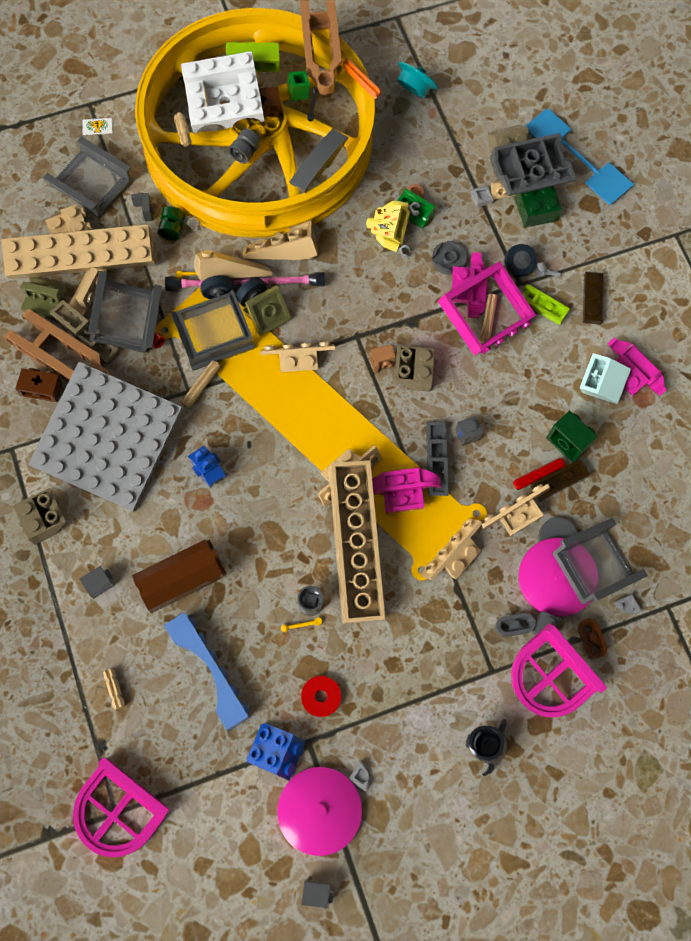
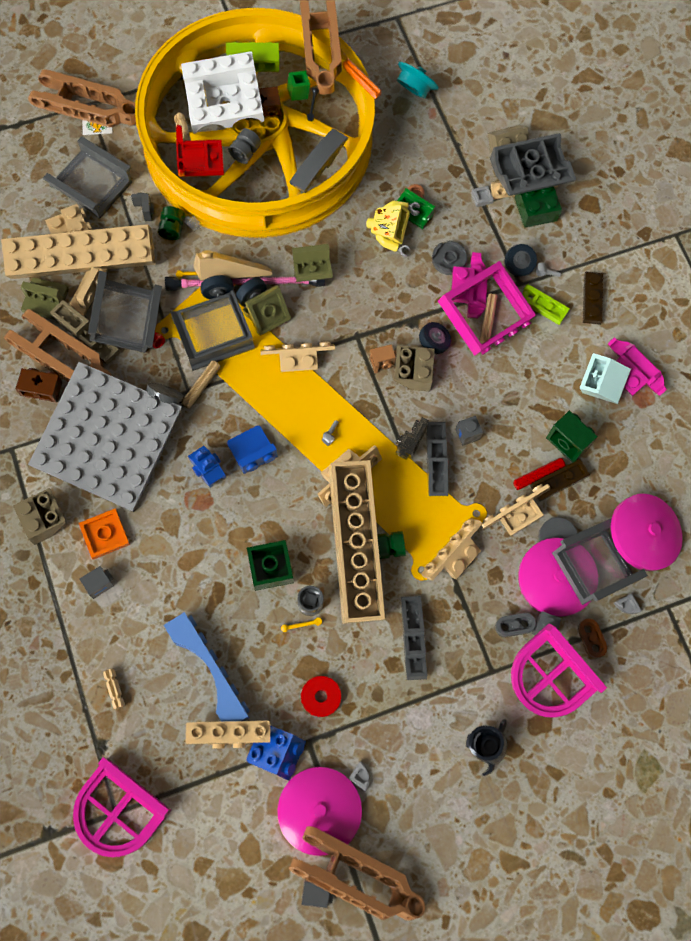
reddish brown brick [132,539,227,613] -> none
tan wedge [242,220,318,260] -> none
dark pink plate [372,468,442,514] -> none
dark azure hinge [525,108,634,205] -> none
none -> medium nougat piece [28,69,136,127]
none -> orange tile [79,508,130,560]
none -> dark grey tile [146,383,184,404]
none -> red piece [176,125,224,177]
none -> tan bracket [186,721,270,749]
none -> blue bracket [227,426,278,474]
none -> dark green brick [247,540,294,591]
none -> medium nougat piece [289,826,426,921]
none -> olive bracket [292,244,332,282]
none -> light grey hand [322,420,339,446]
none -> dark green wheel [377,531,406,560]
none -> clear smoke plate [396,417,429,460]
none -> dark grey slope [401,596,427,680]
none -> black wheel [419,322,451,354]
none -> dark pink dish [611,494,682,571]

